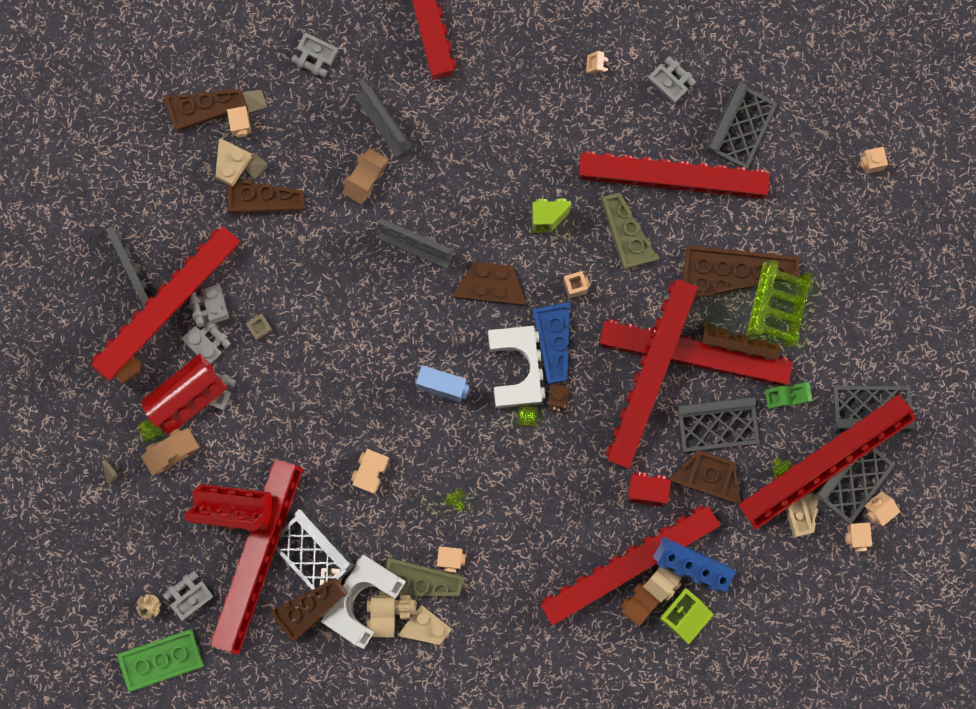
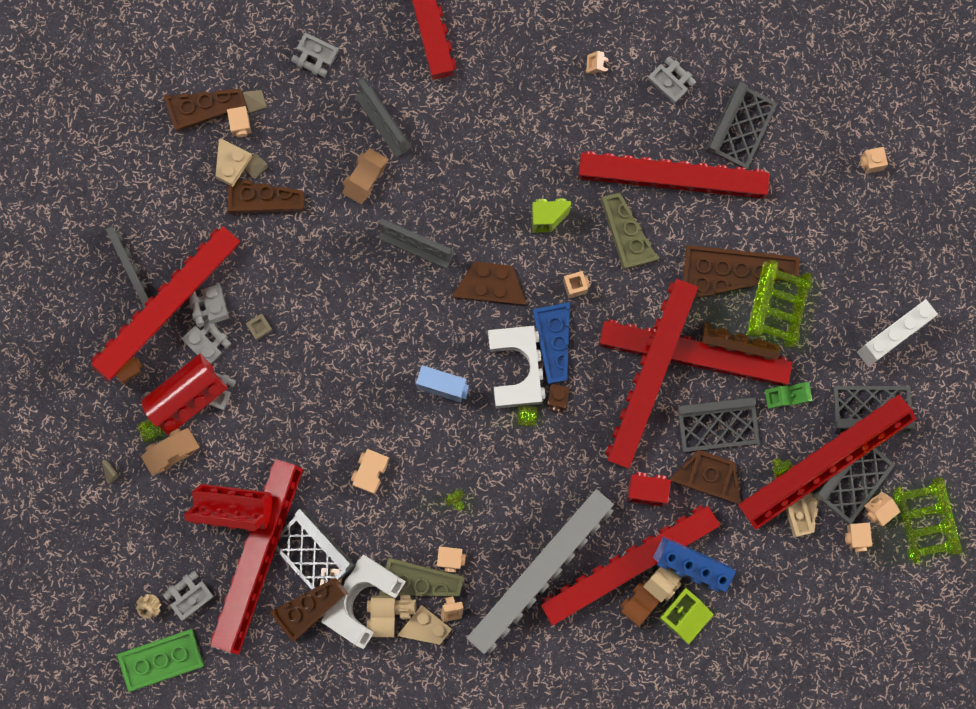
none -> light nougat tile [441,597,464,622]
none -> light grey brick [466,489,614,654]
none -> white arch [857,299,938,367]
none -> clear neon green fence [893,477,963,564]

